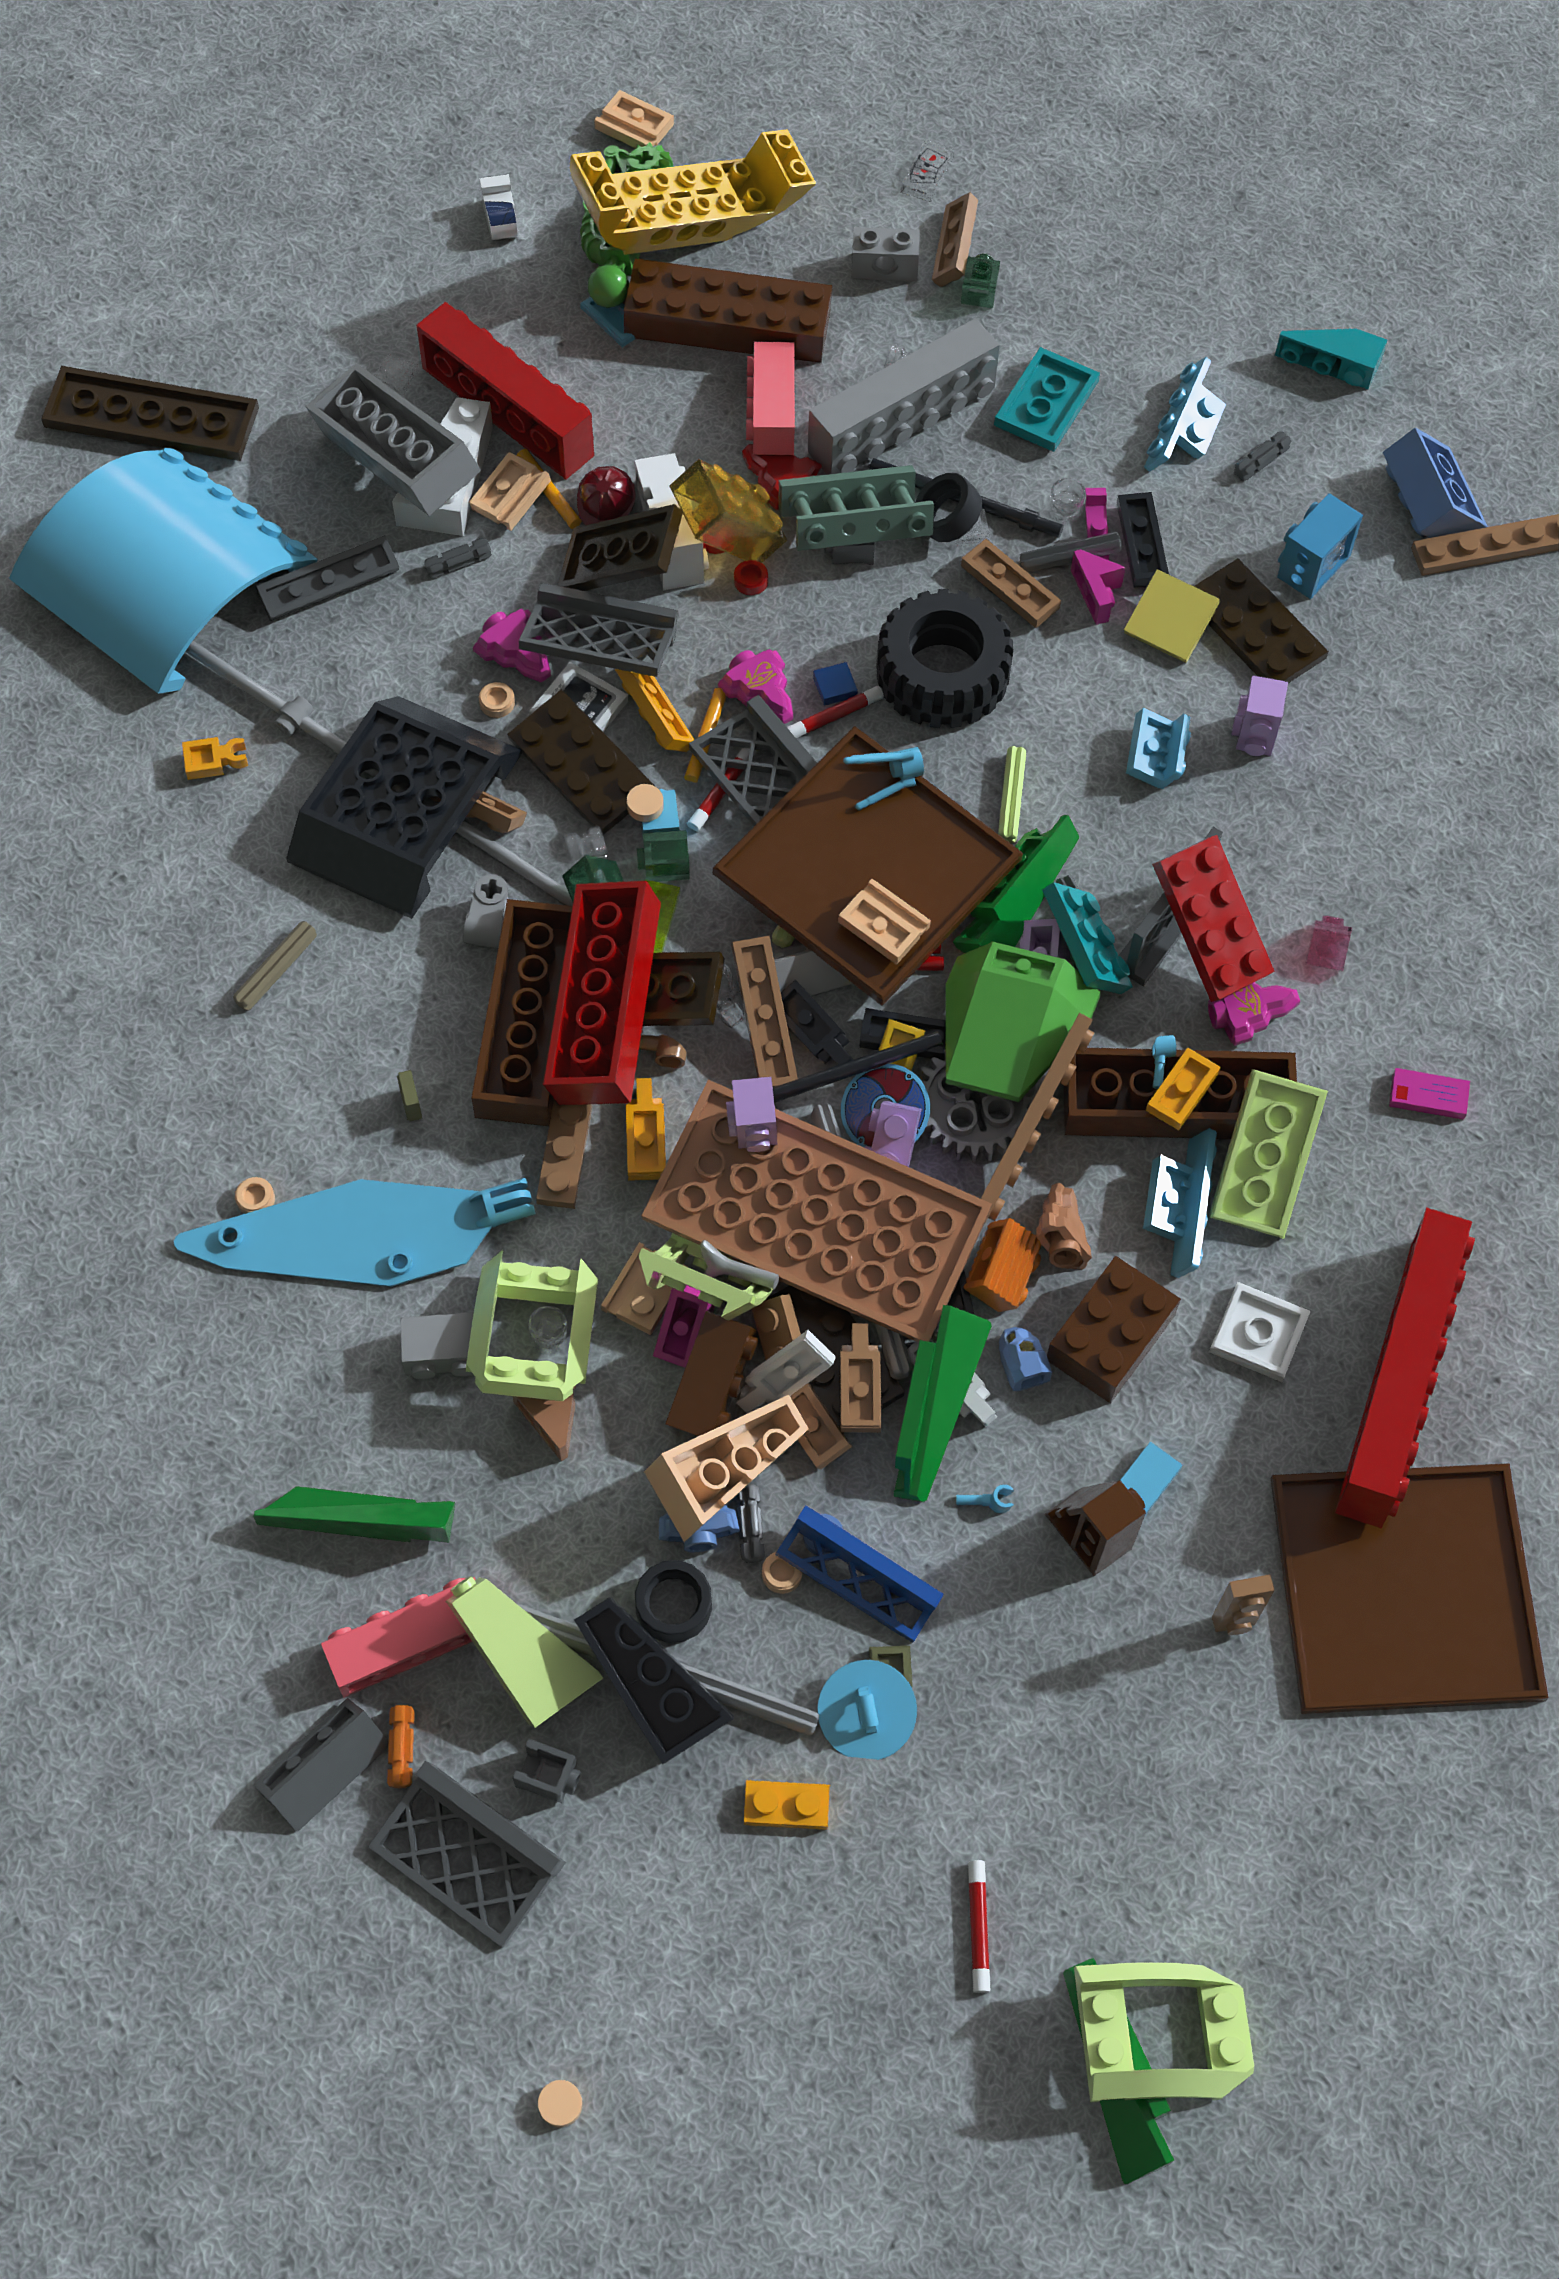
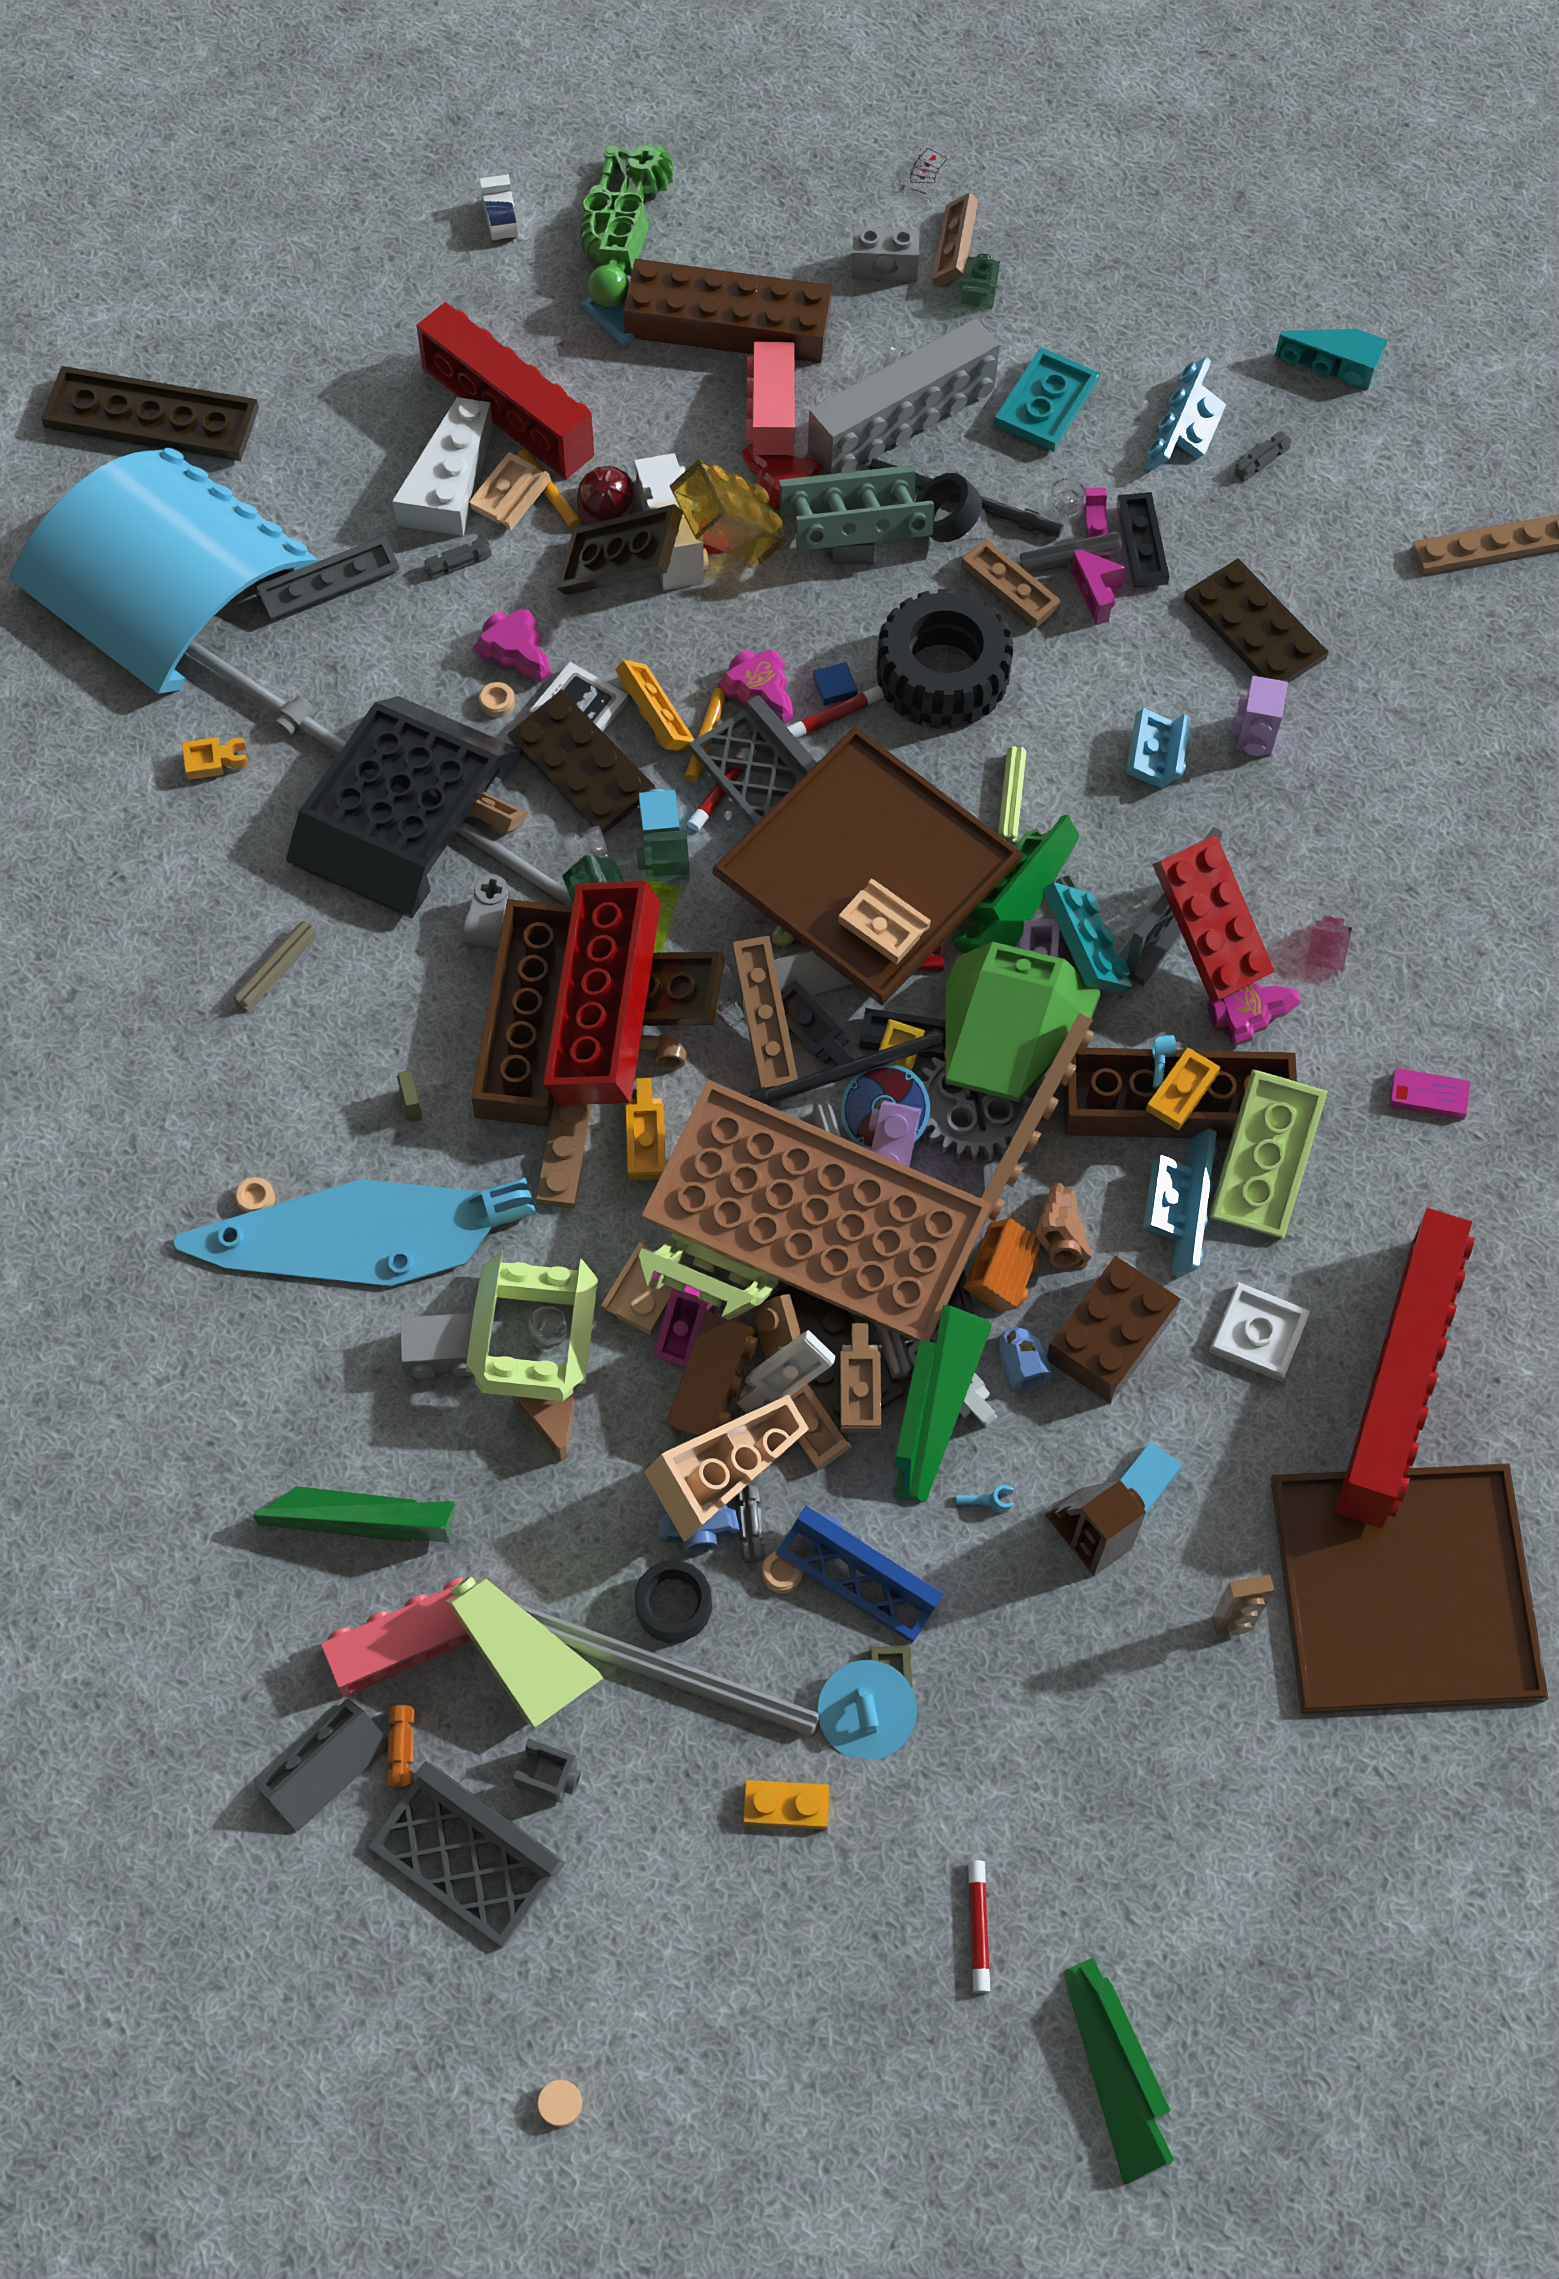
light grey brick [305,363,481,516] -> none
dark grey fence [519,583,678,677] -> none
yellow slope [569,129,816,255] -> none
black wedge [574,1597,735,1764] -> none
light nougat plate [594,90,674,149] -> none
light nougat tile [627,784,664,822] -> none
light grey piece [700,1240,779,1289] -> none
lavender brick [726,1077,778,1152] -> none
red tile [734,560,768,595] -> none
medium azure plant [843,747,924,810] -> none
yellowish green wedge [1074,1963,1254,2102] -> none
light yellow tile [1124,569,1220,663] -> none
dark azure piece [1277,493,1363,599] -> none
medium blue slope [1383,428,1488,538] -> none

